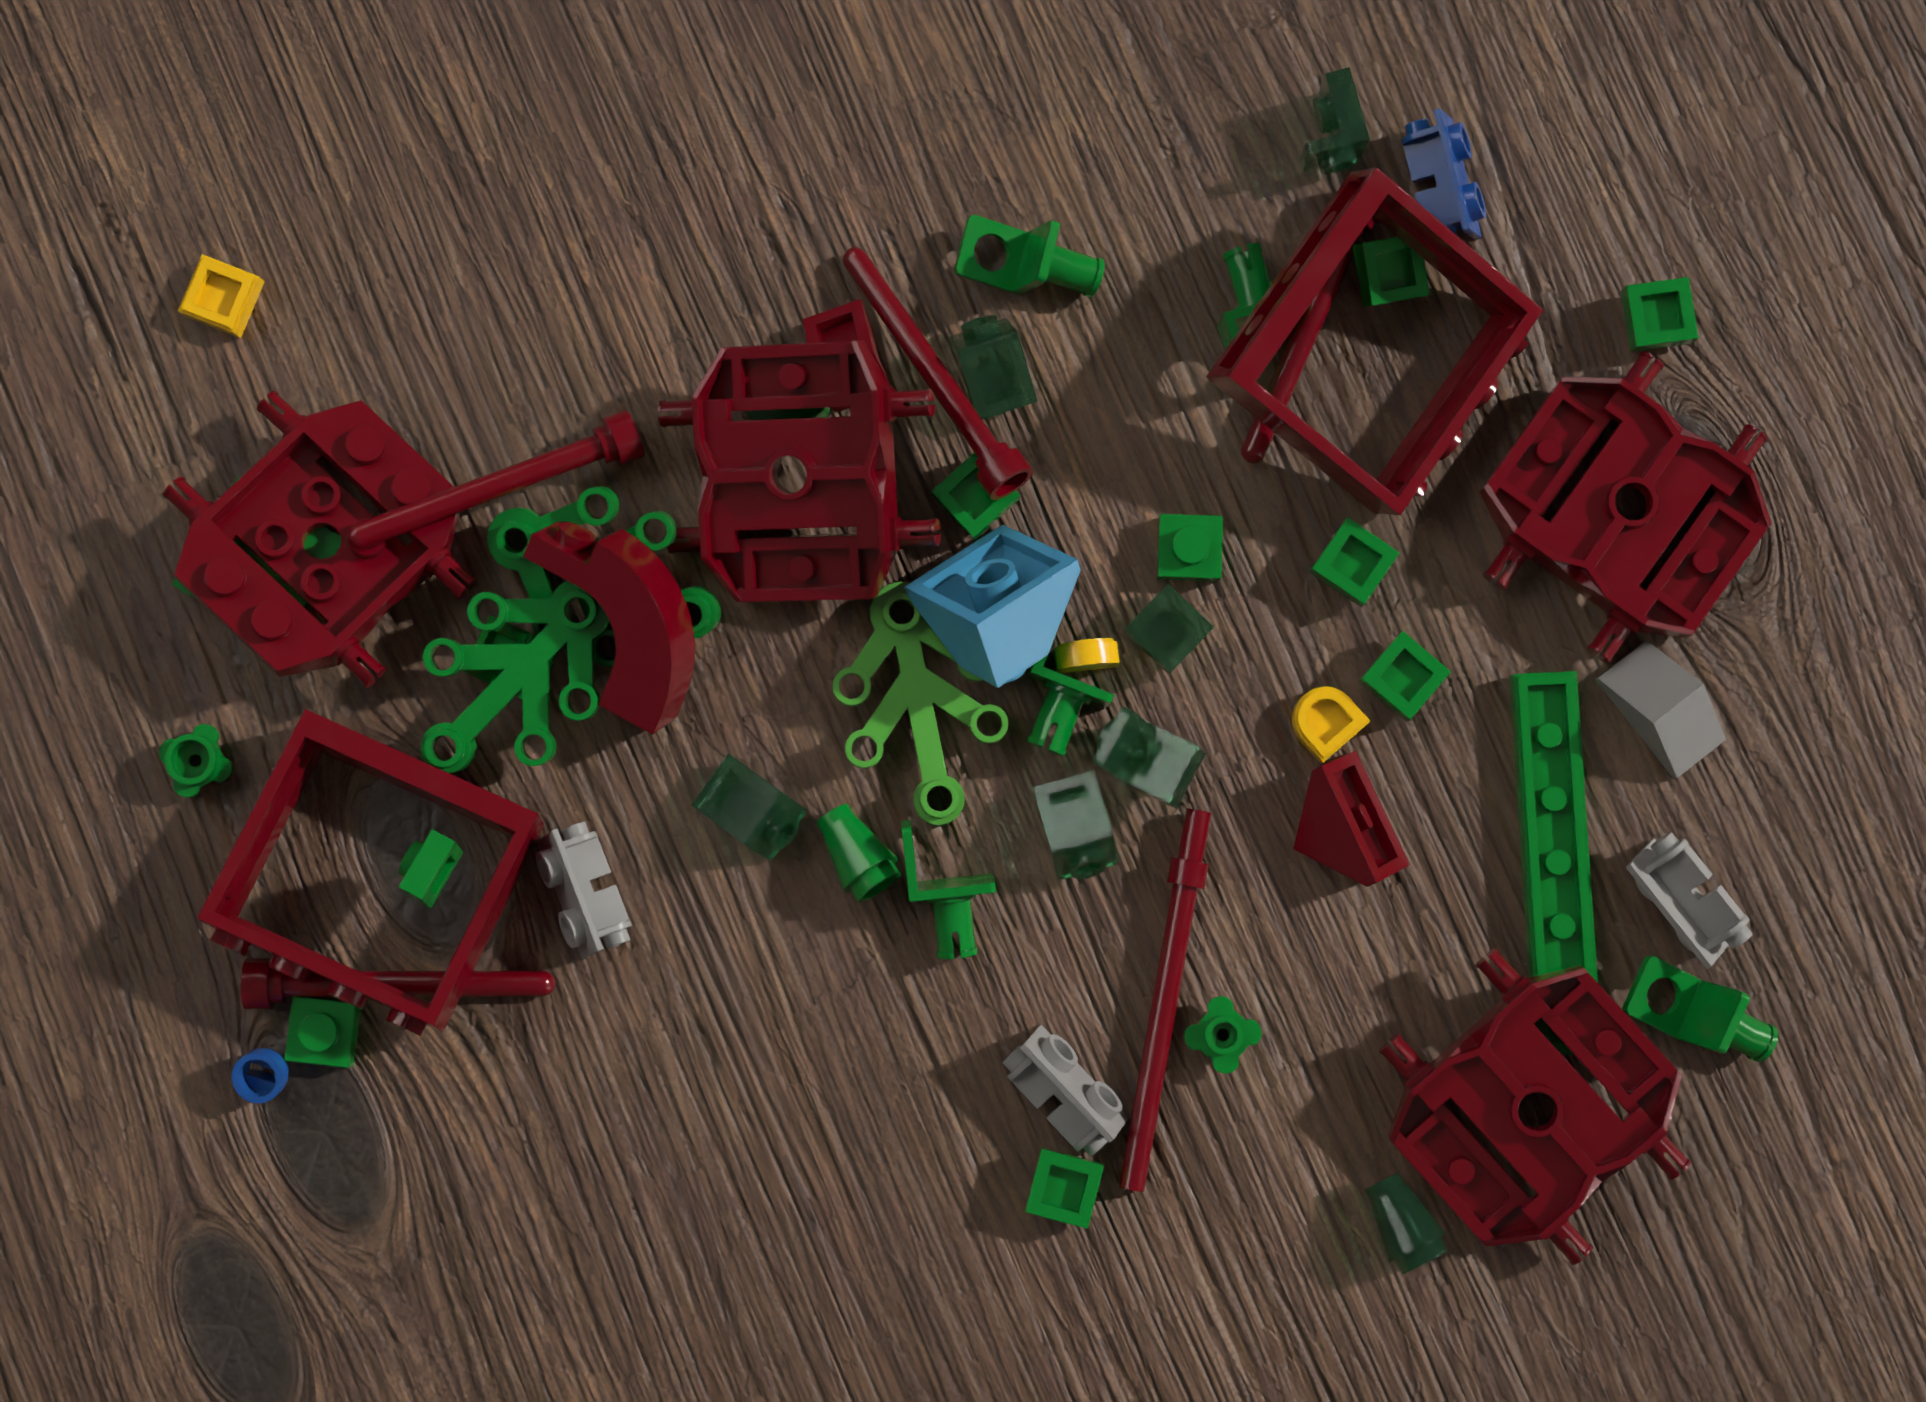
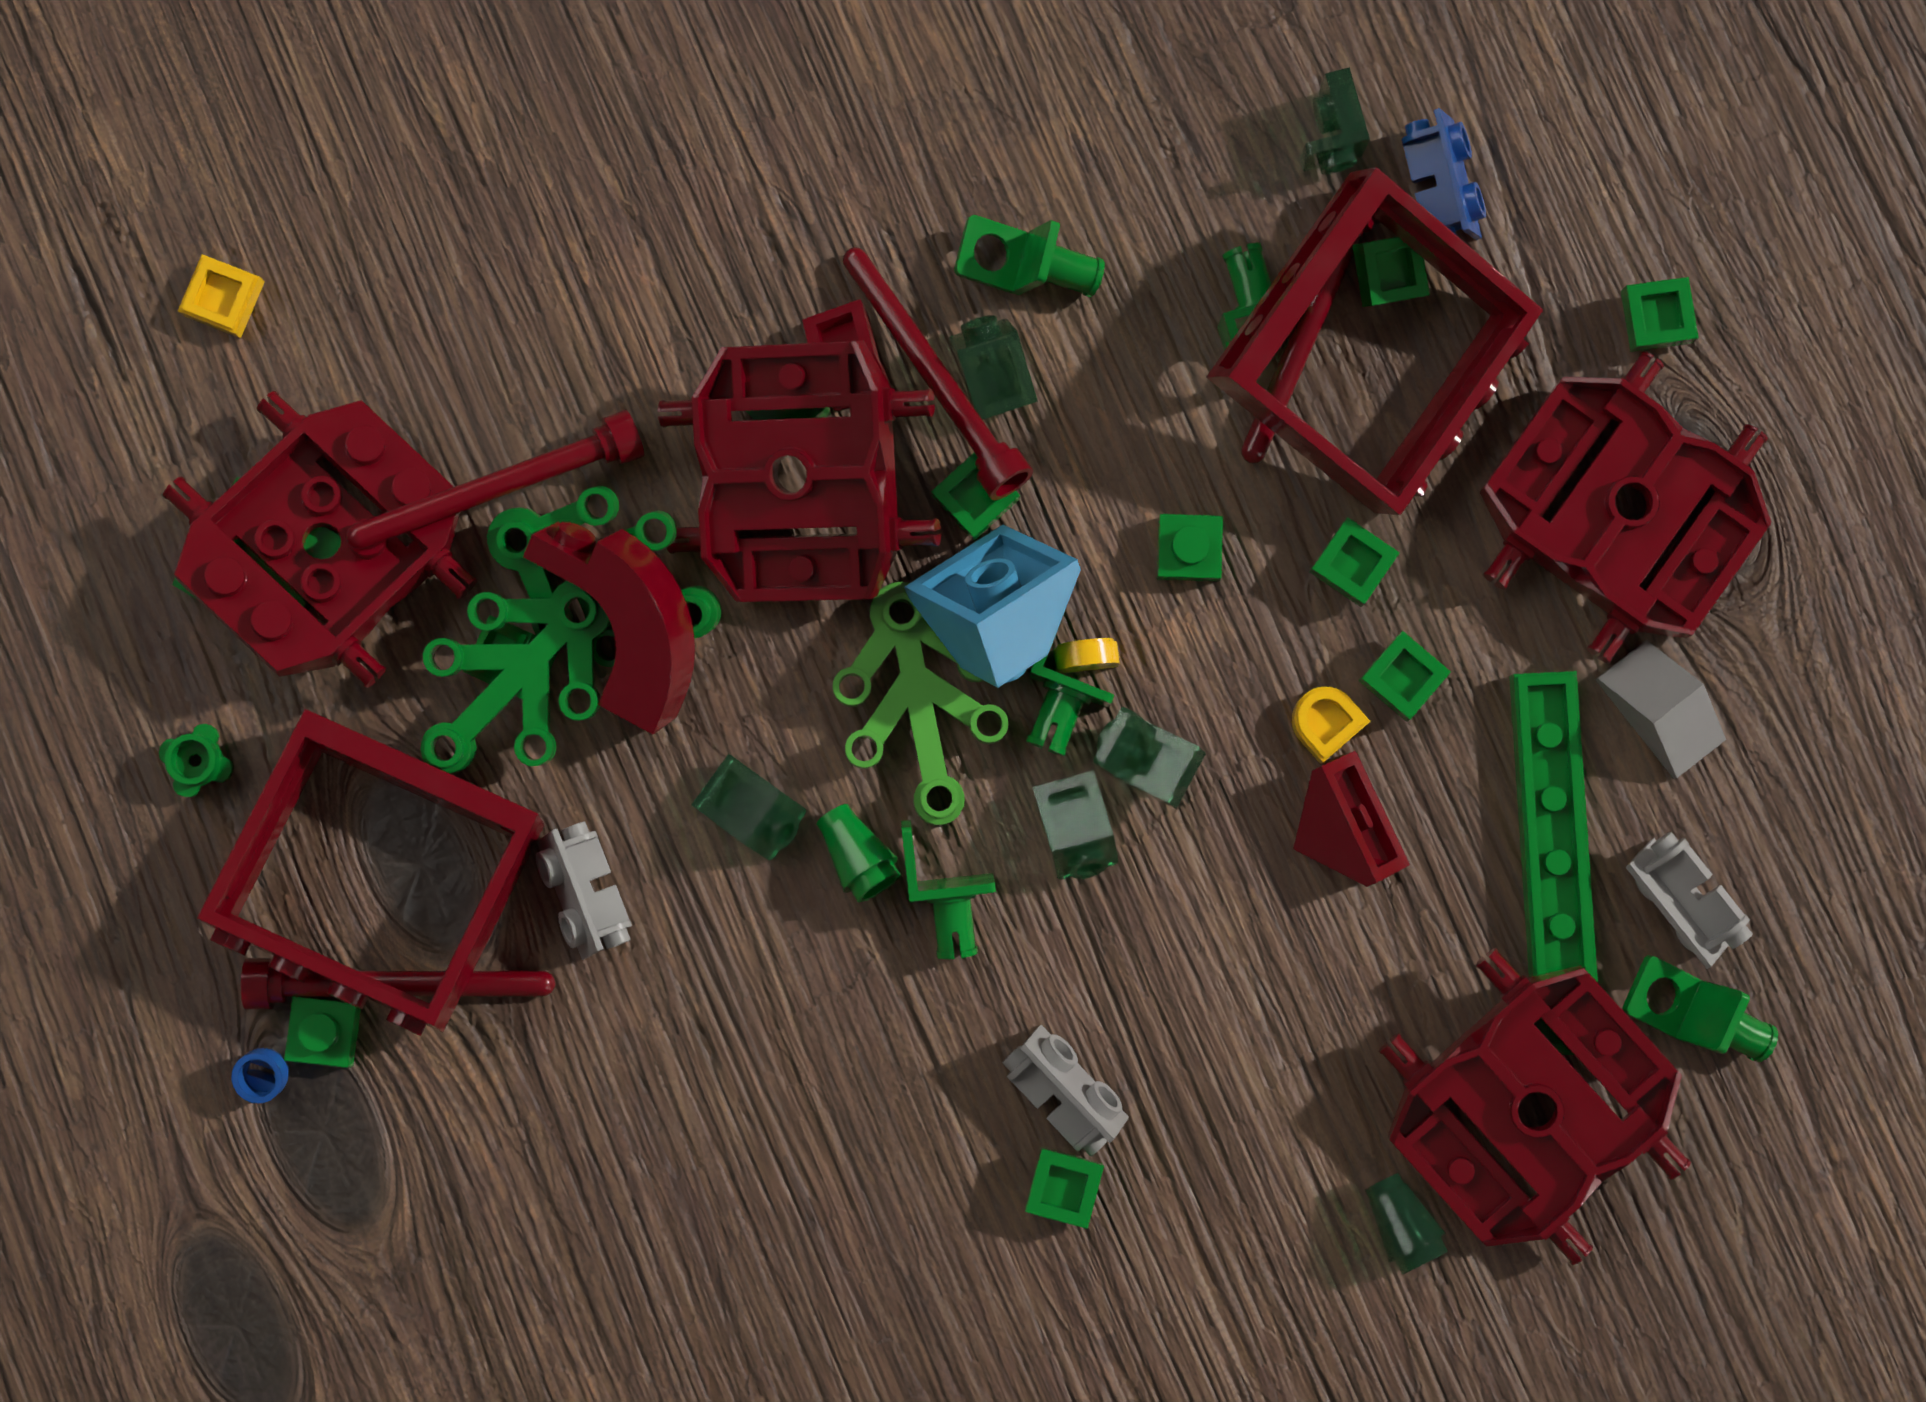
green plate [398,829,463,909] -> none
dark red bar [1119,808,1211,1192] -> none
clear green plate [1123,584,1214,675] -> none
green plate [1184,996,1262,1074] -> none

